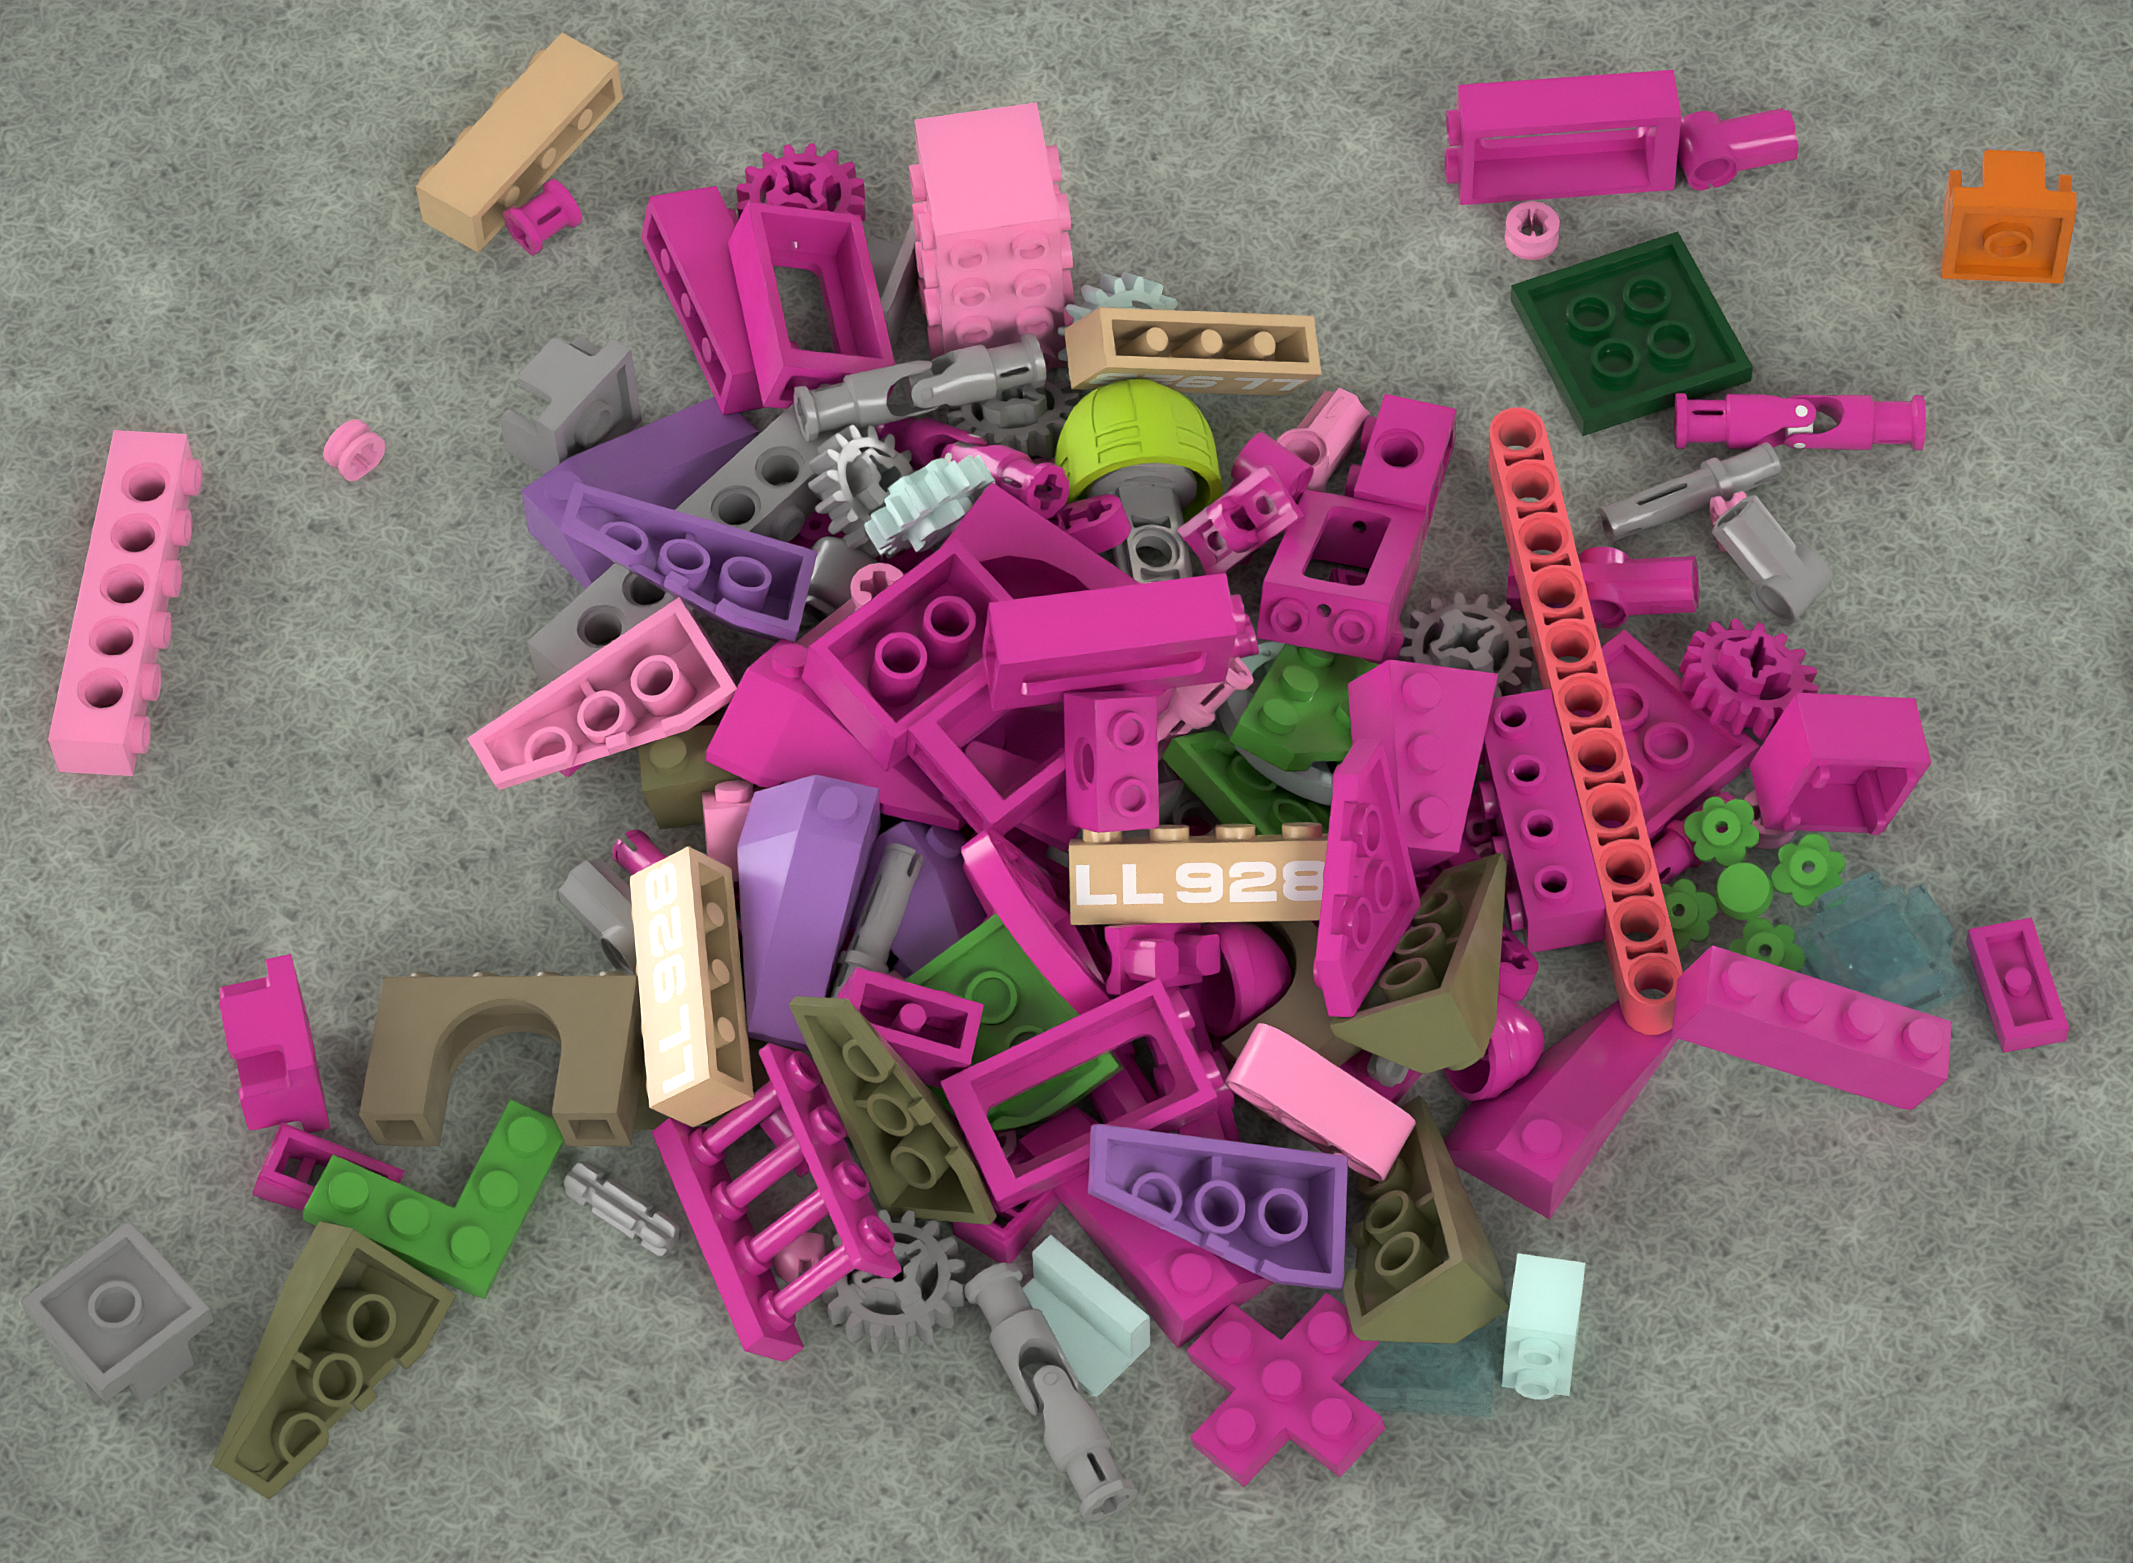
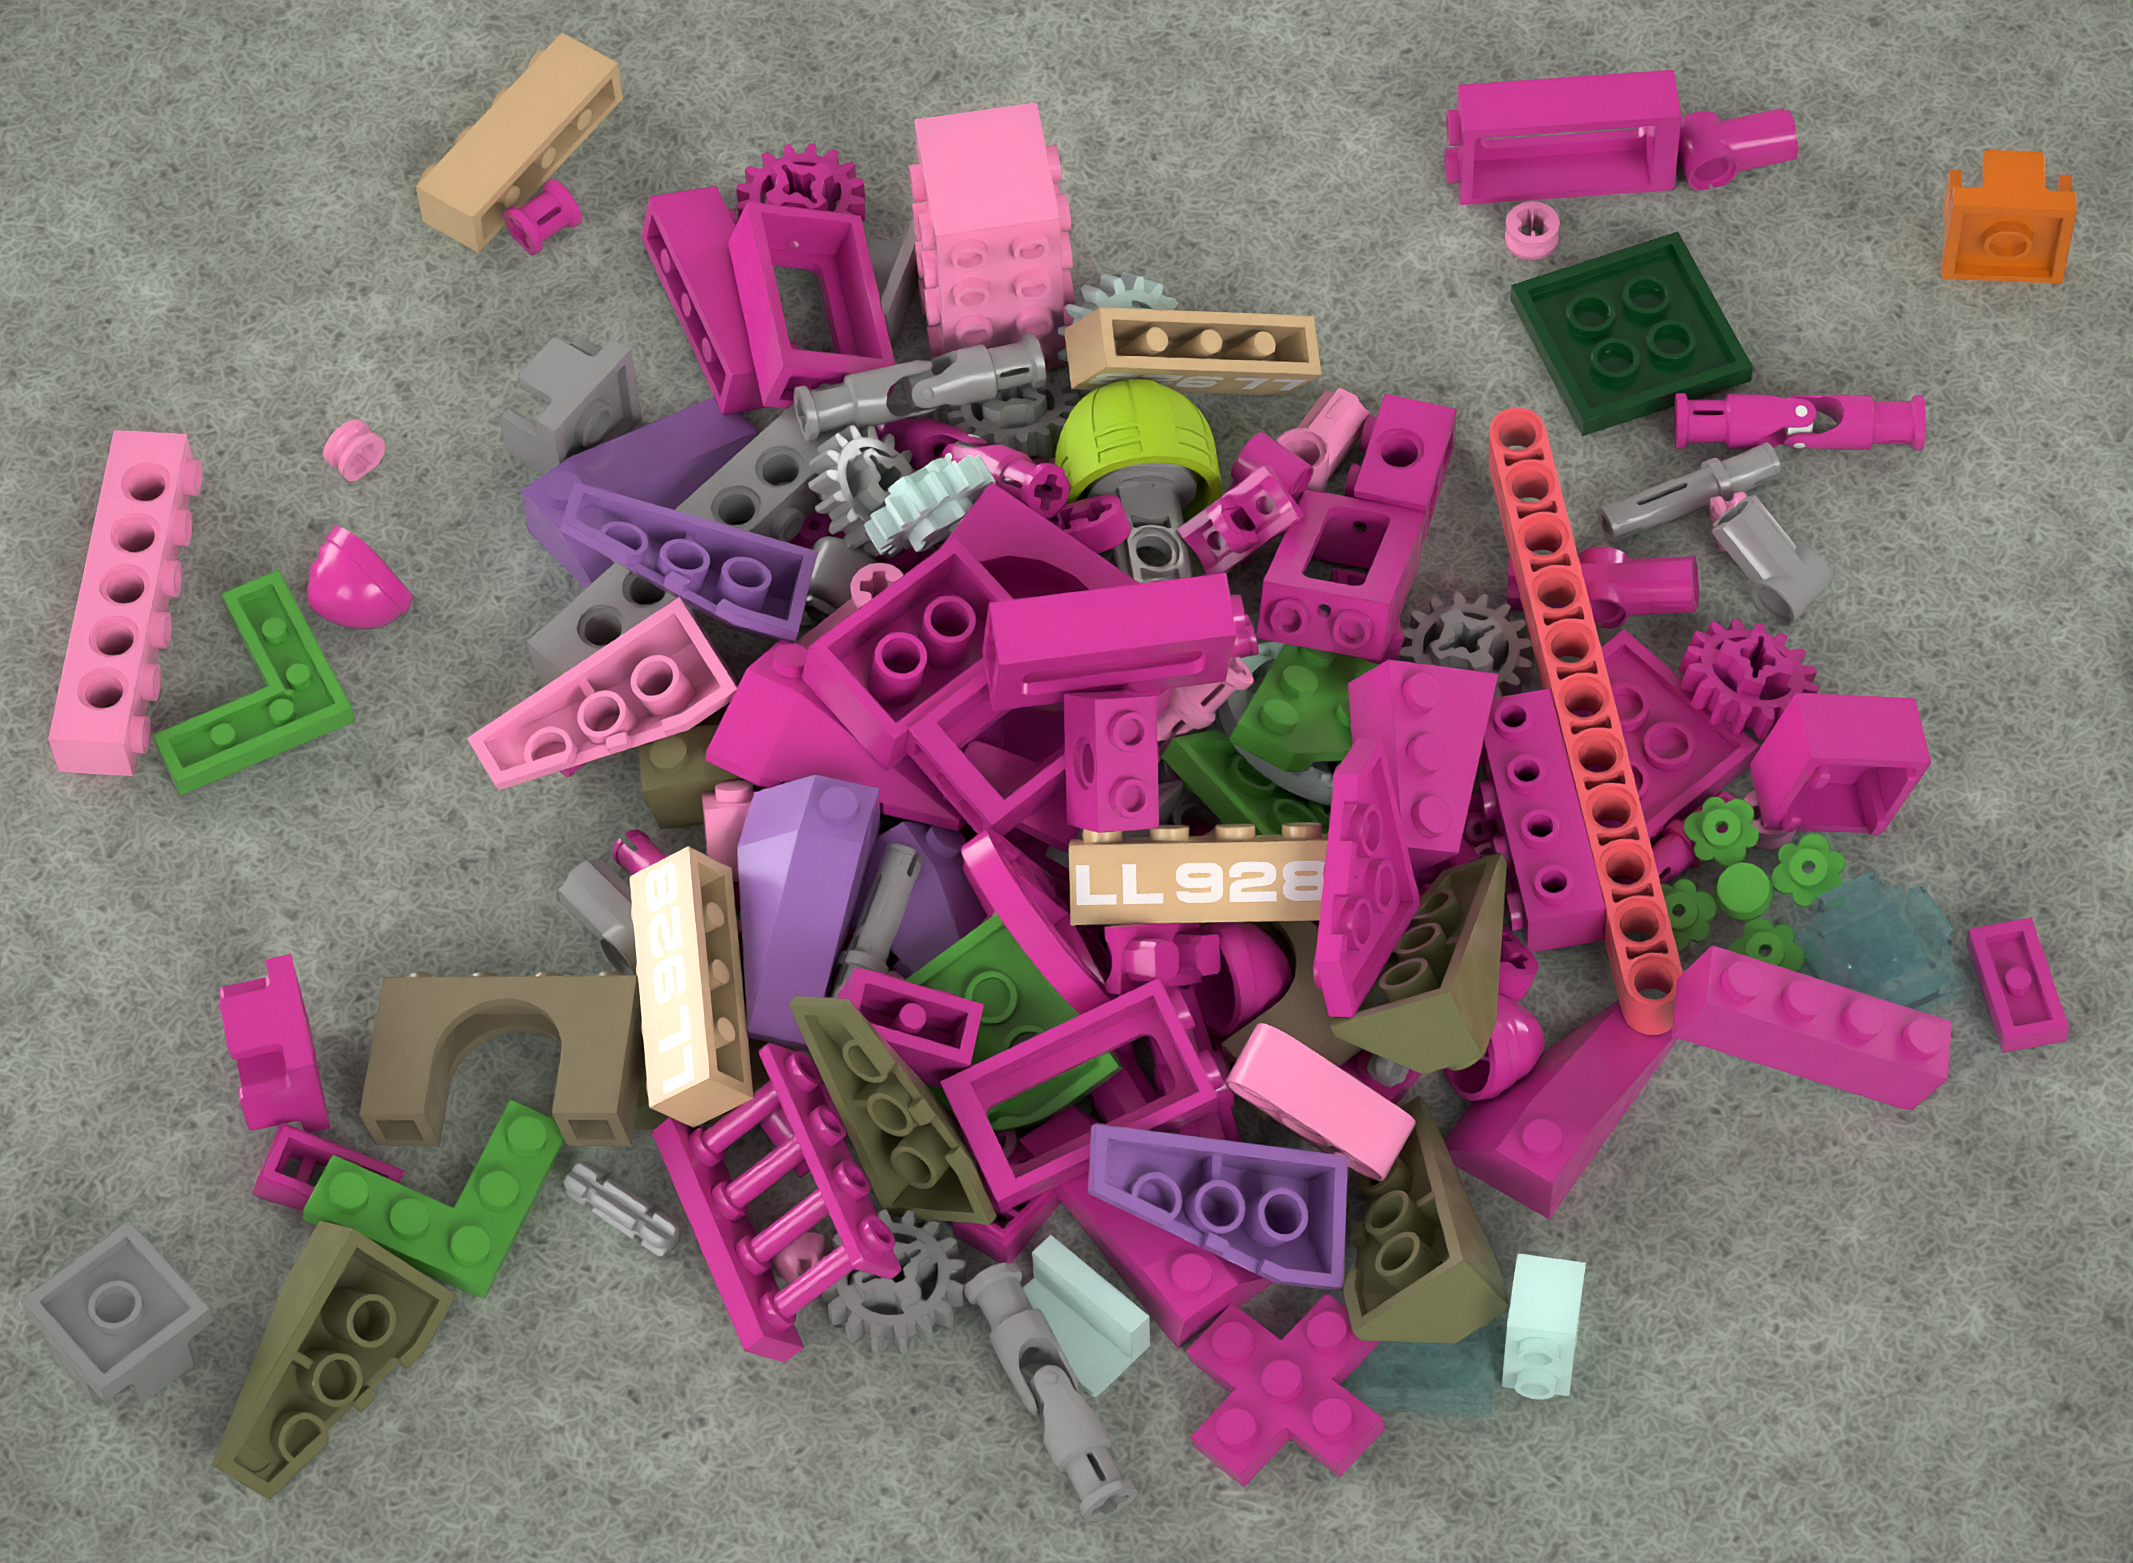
none -> bright green plate [152,570,355,796]
none -> dark pink hat [307,525,414,629]

